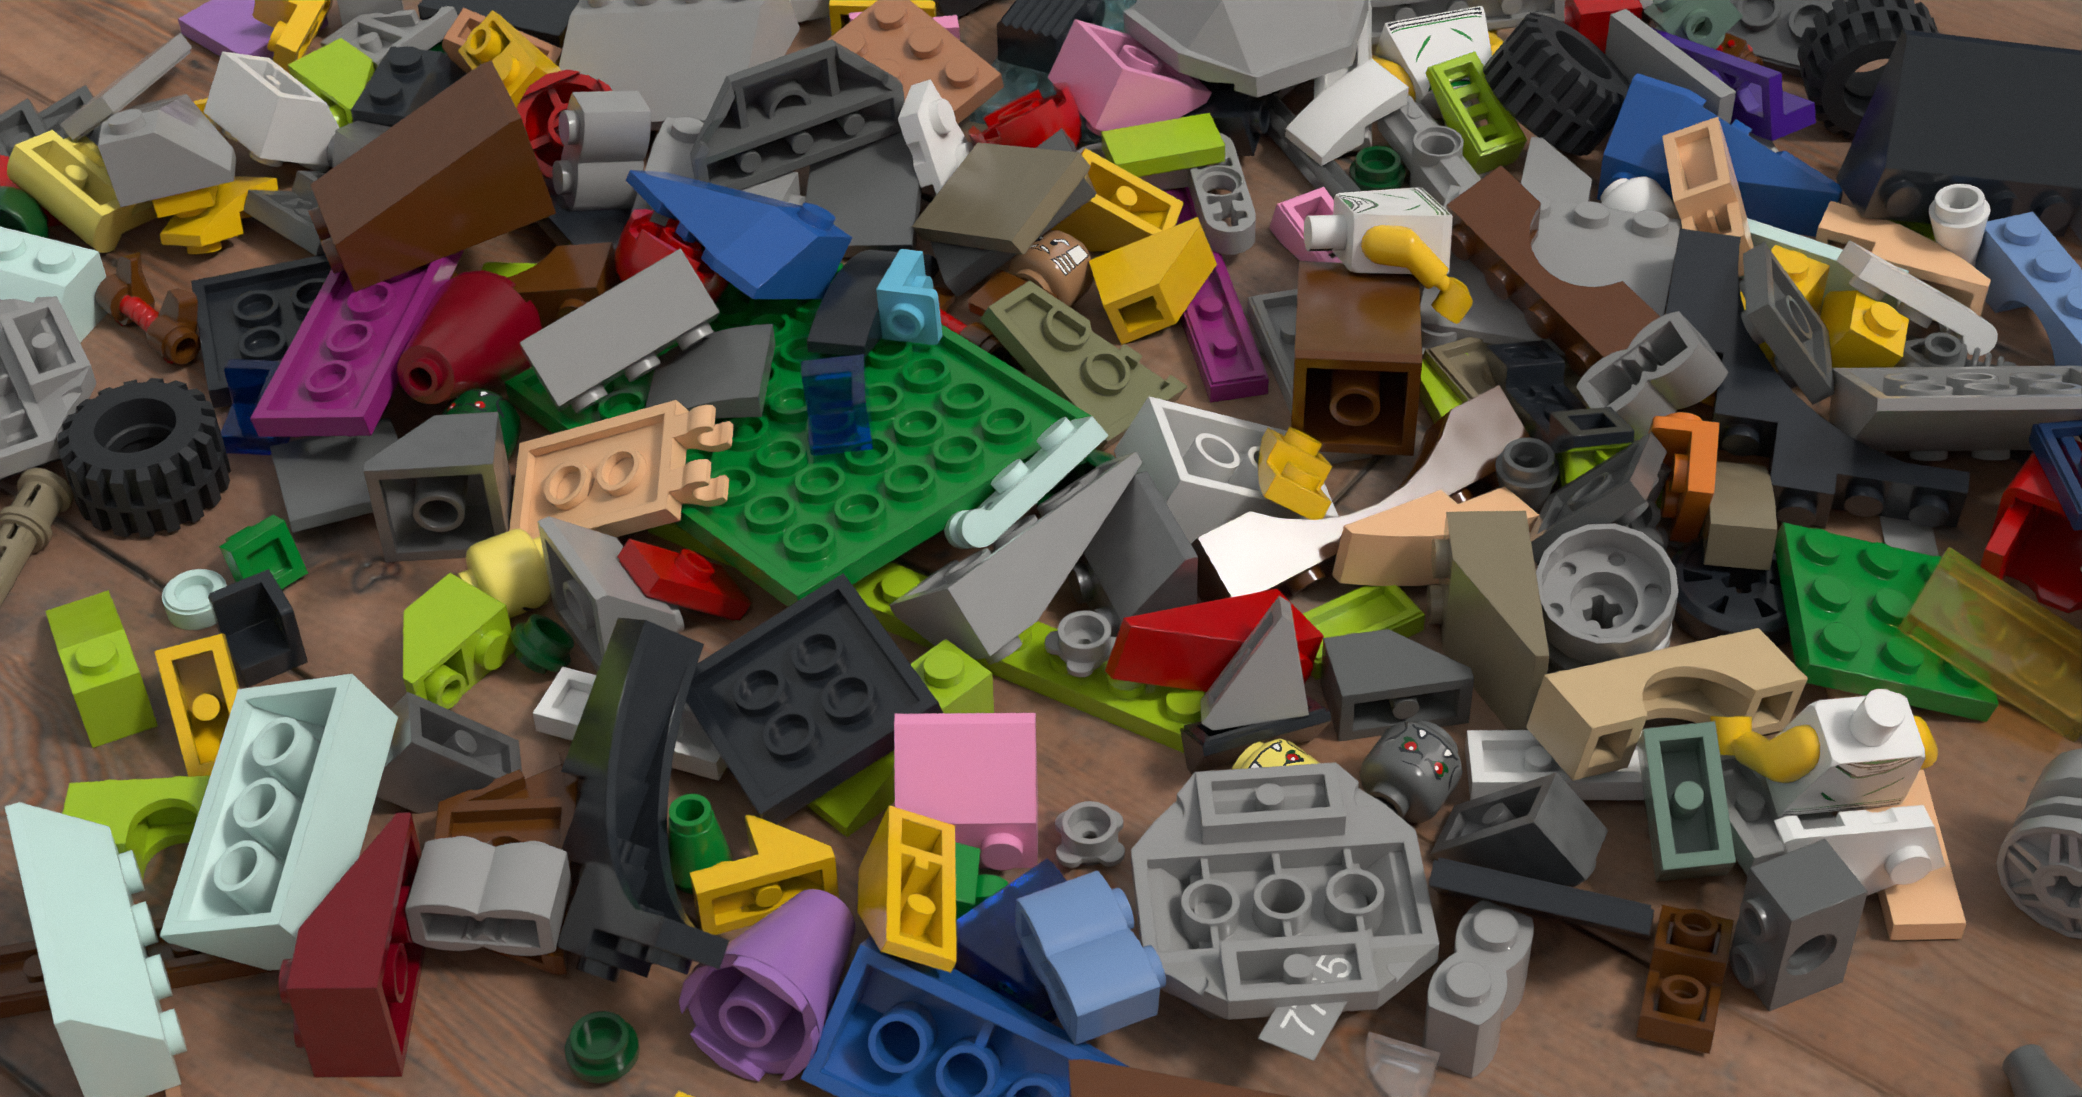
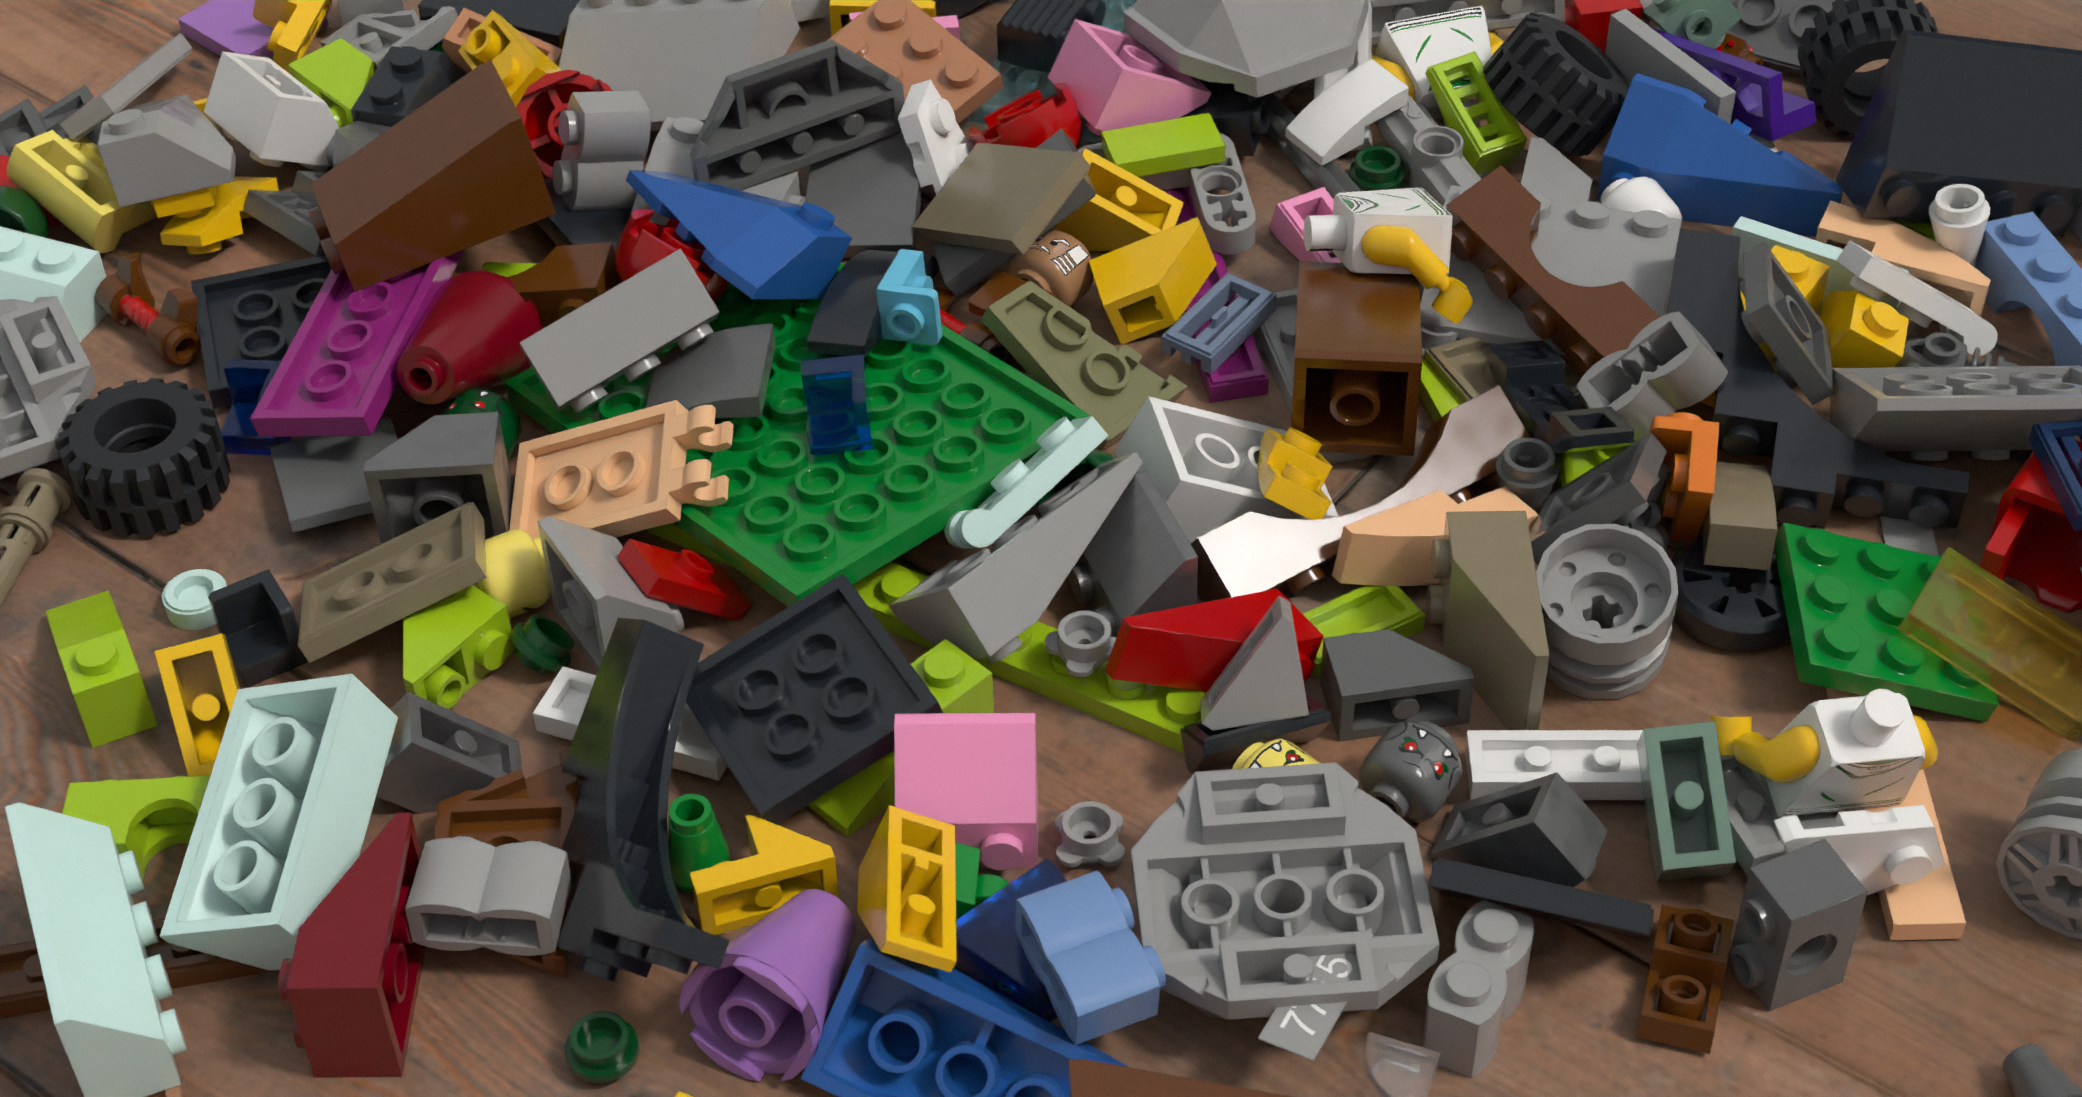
green tile [219,515,308,589] -> none
tan arch [1526,628,1808,781] -> none
light nougat slope [1662,117,1754,277] -> none
none -> dark tan tile [298,502,487,663]
none -> sand blue tile [1161,273,1277,374]

